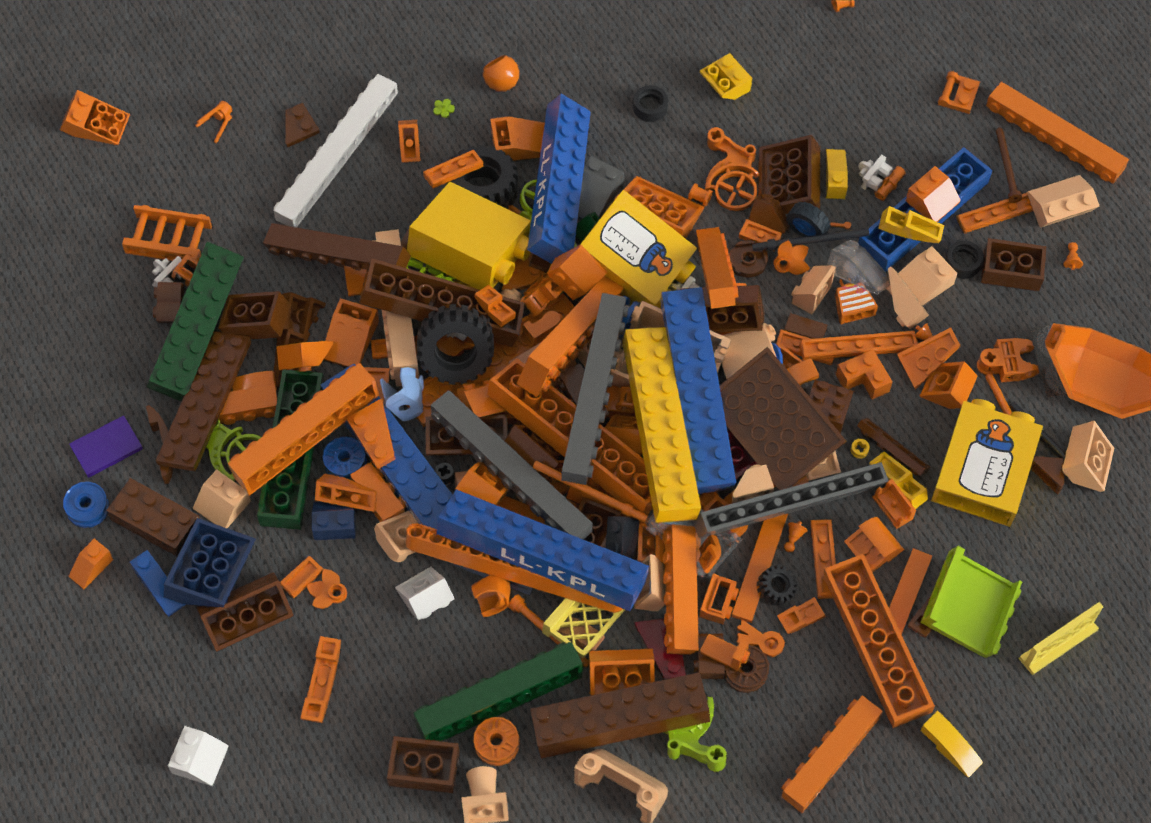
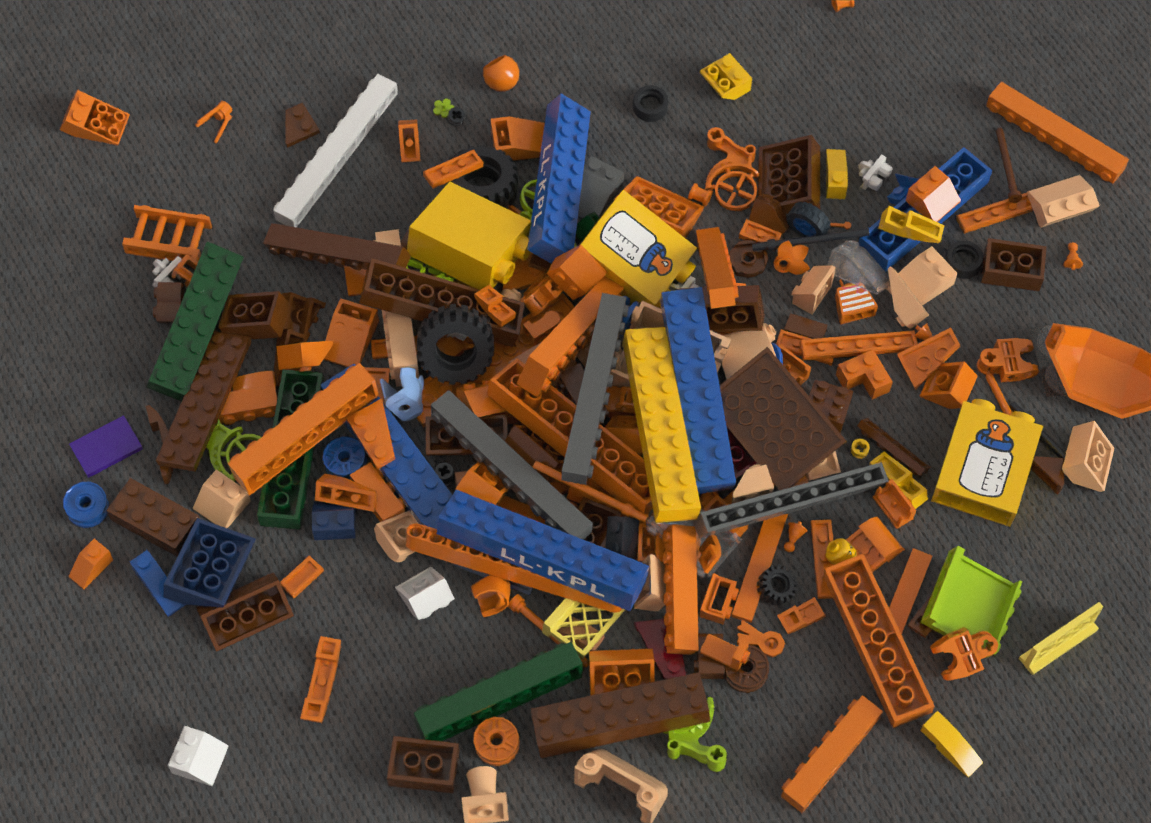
orange plate [307,569,347,609] -> none
orange slope [787,358,819,385] -> none
orange pin [874,166,906,201] -> none
orange plate [938,71,980,114] -> none
none -> black bush [447,107,465,126]
none -> yellow head [826,538,857,565]
none -> blue slope [887,174,919,205]
none -> orange piece [930,627,998,680]

